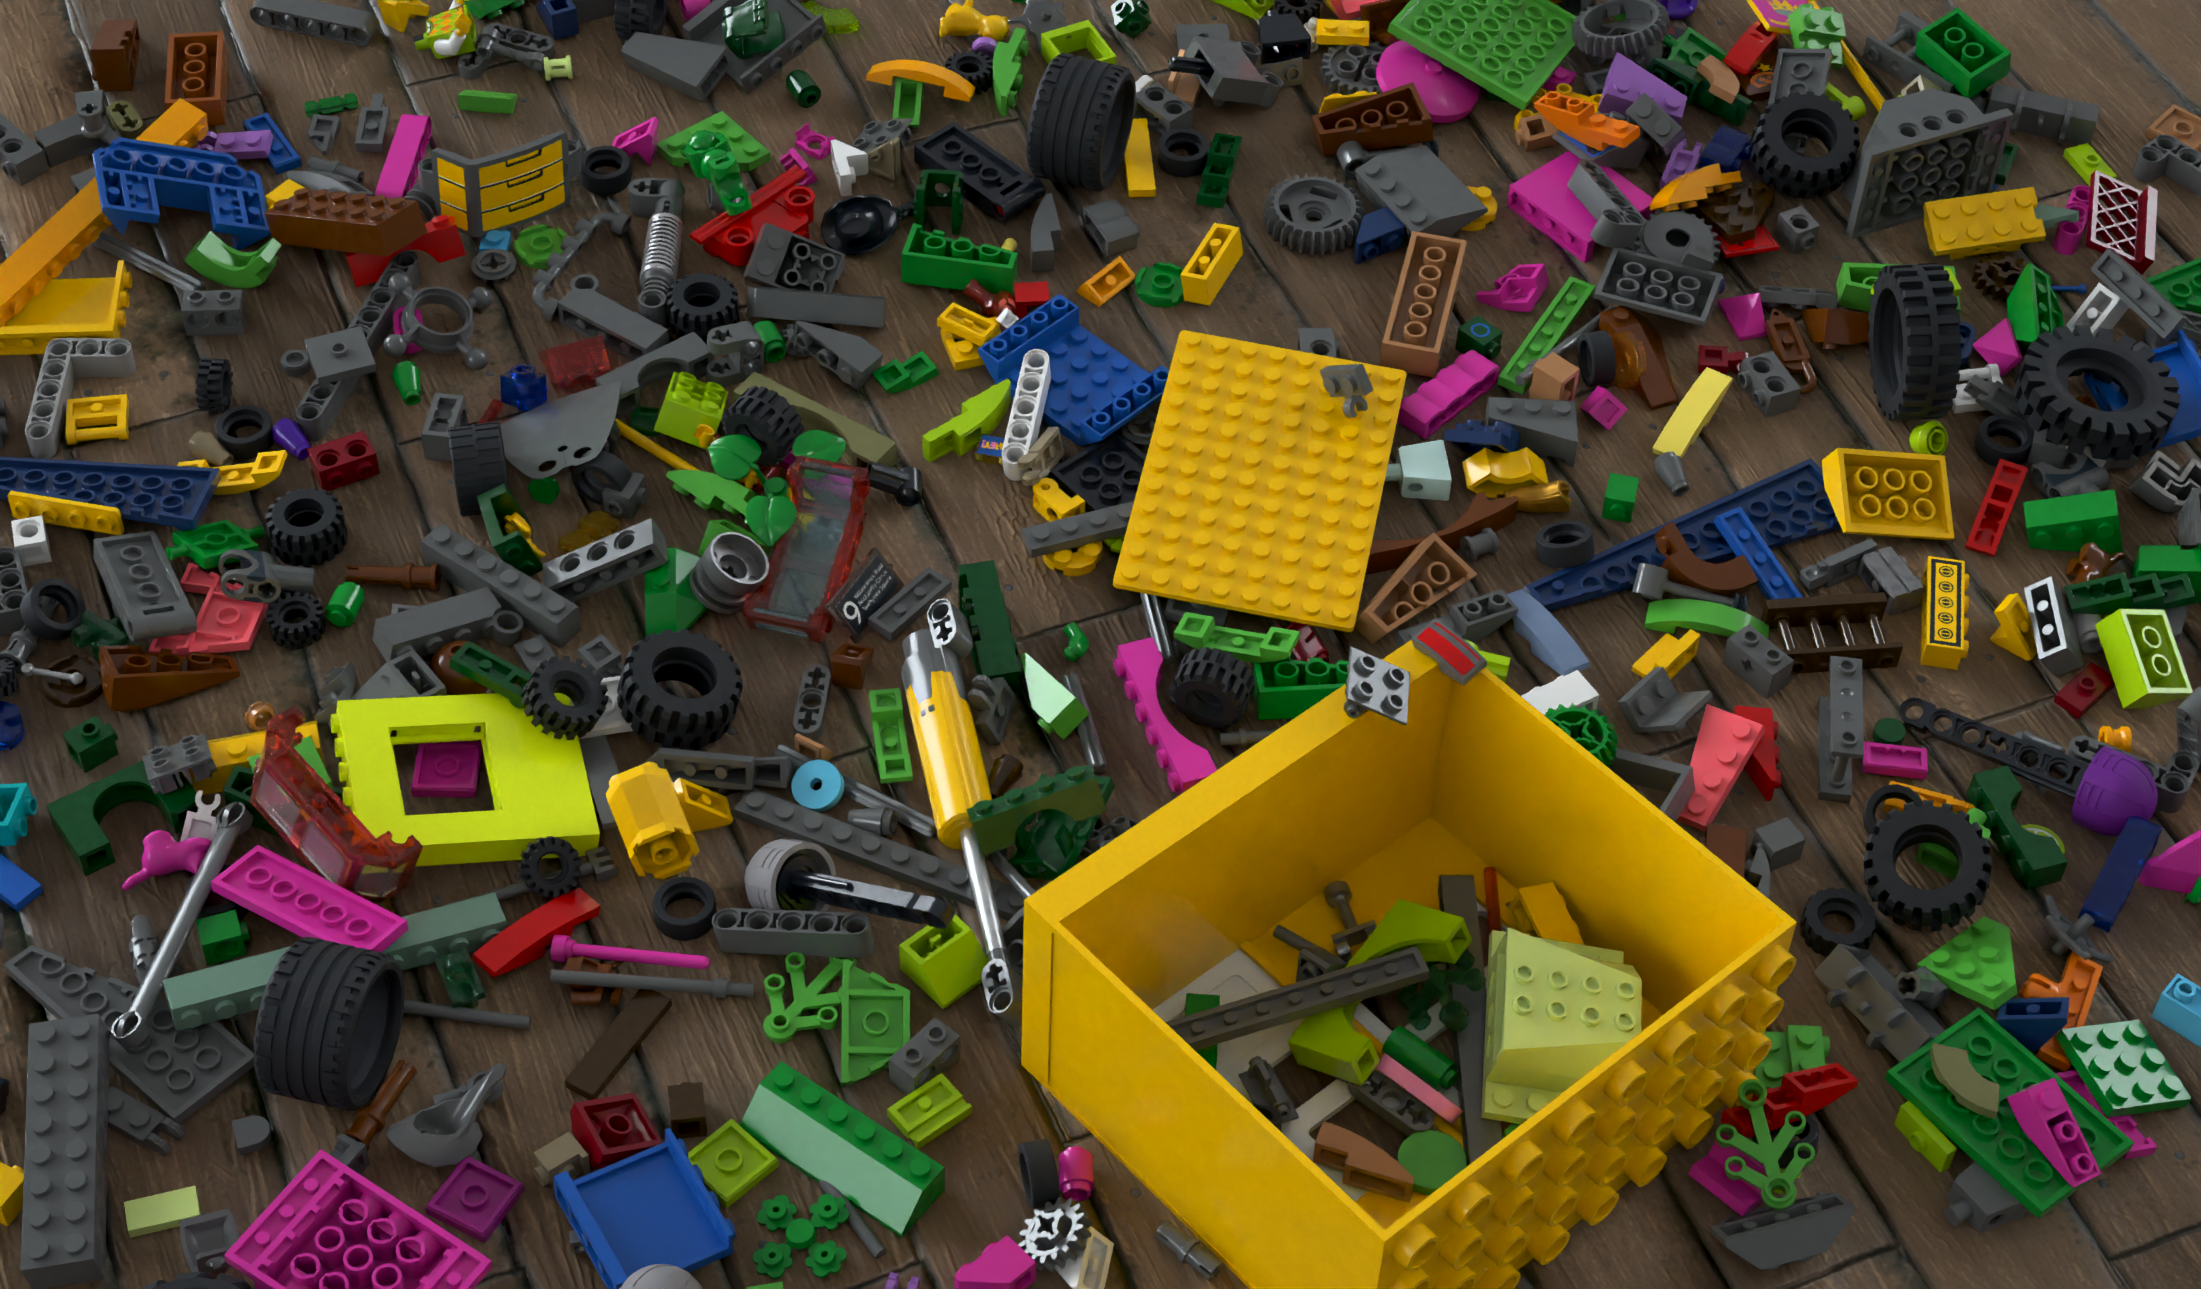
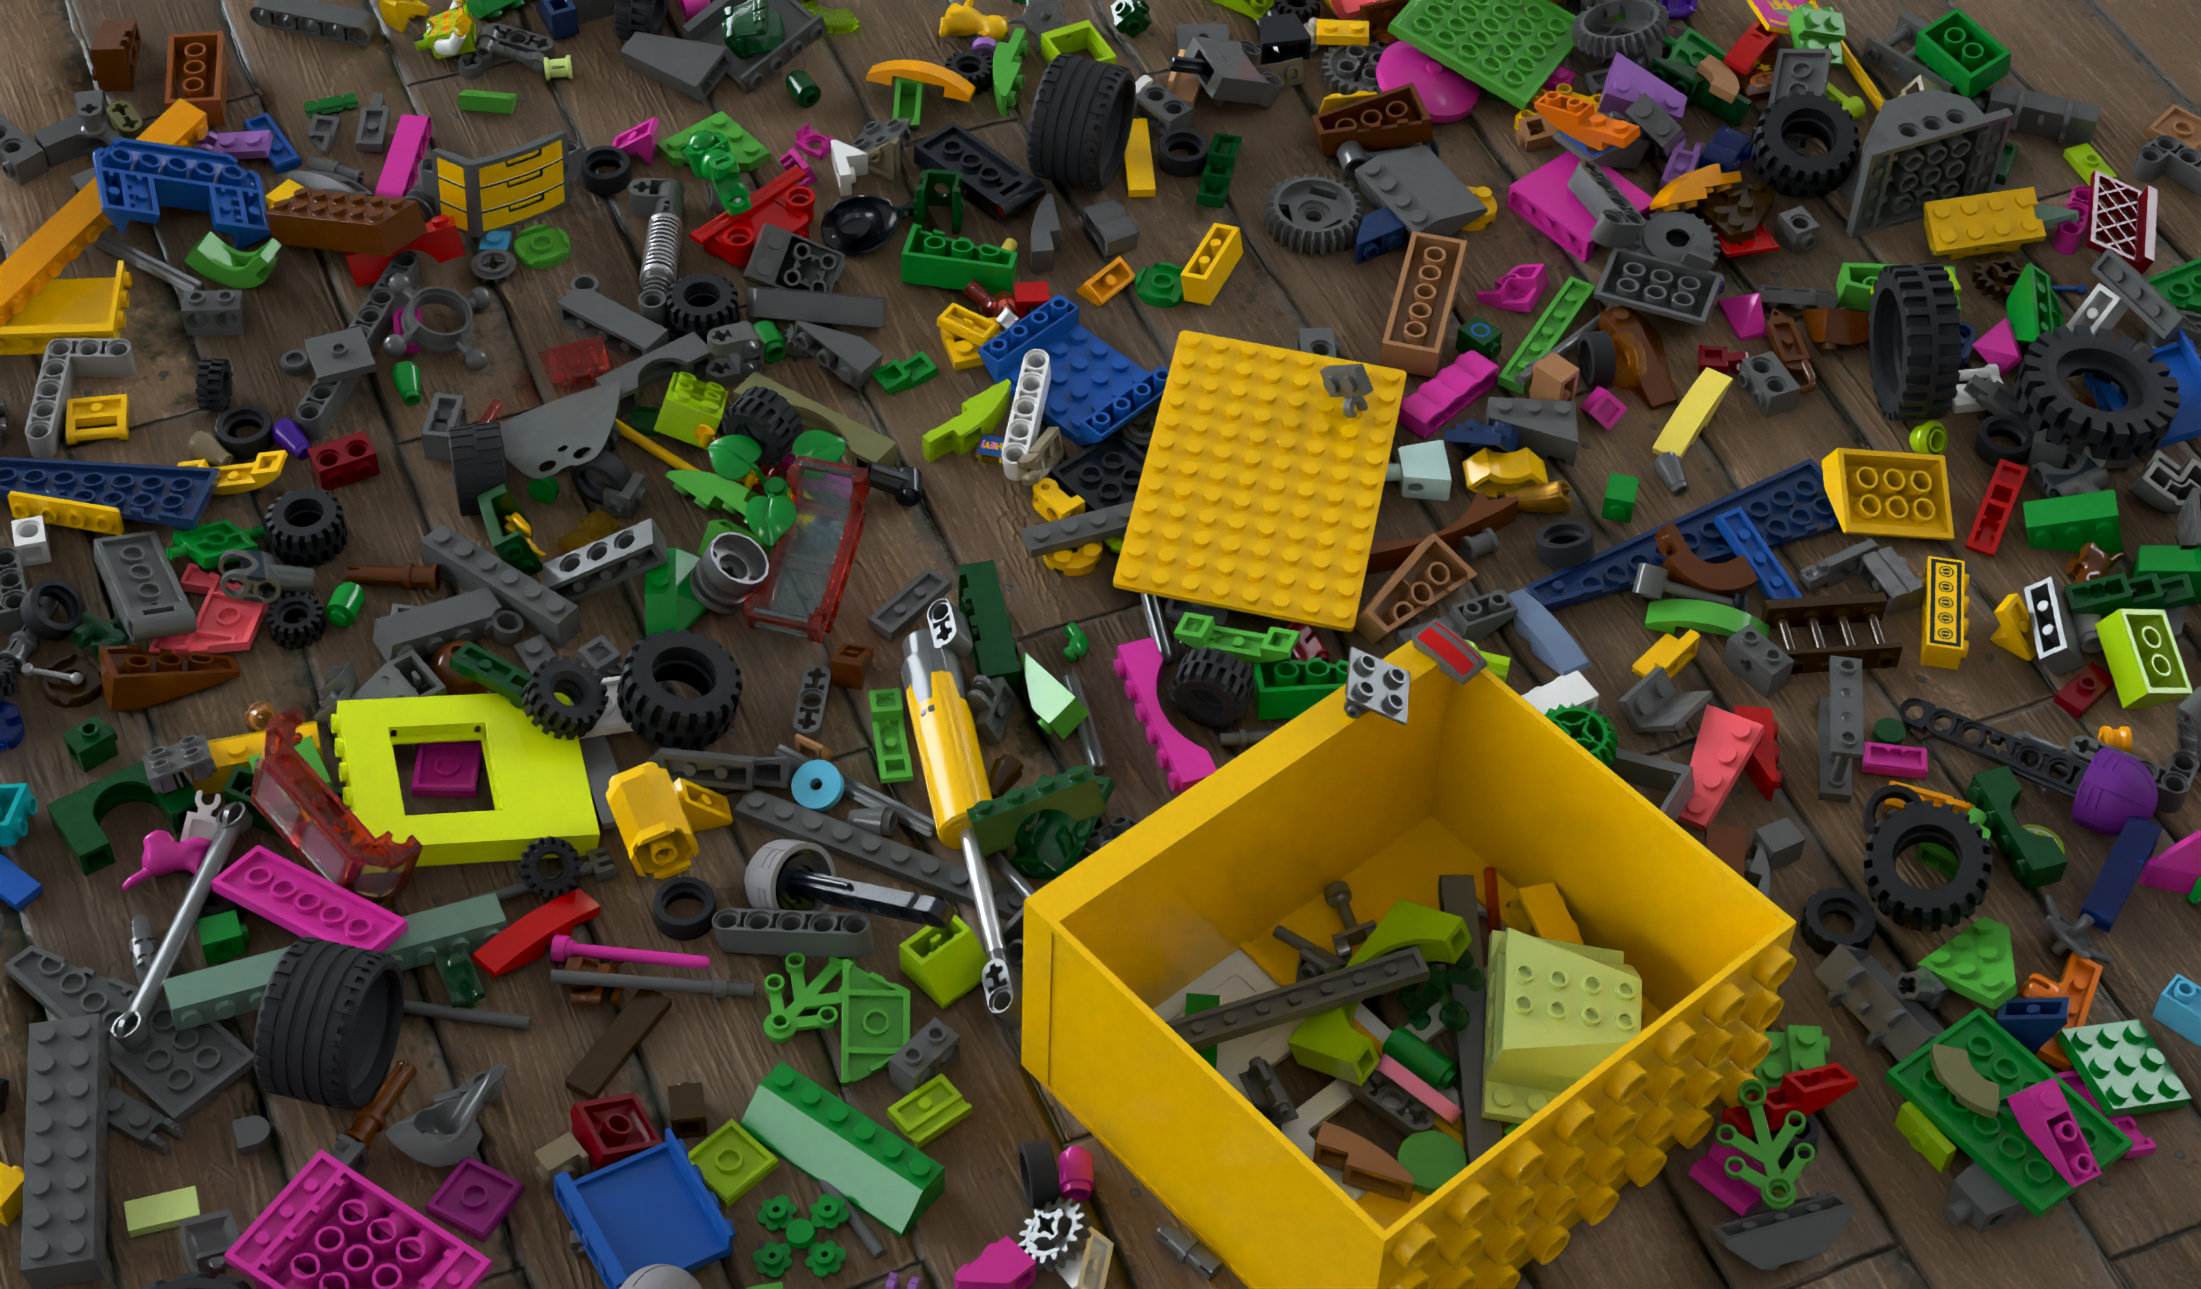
clear blue brick [500,364,548,411] -> none
dark grey bar [532,211,632,322] -> none
piece [826,547,904,644] -> none

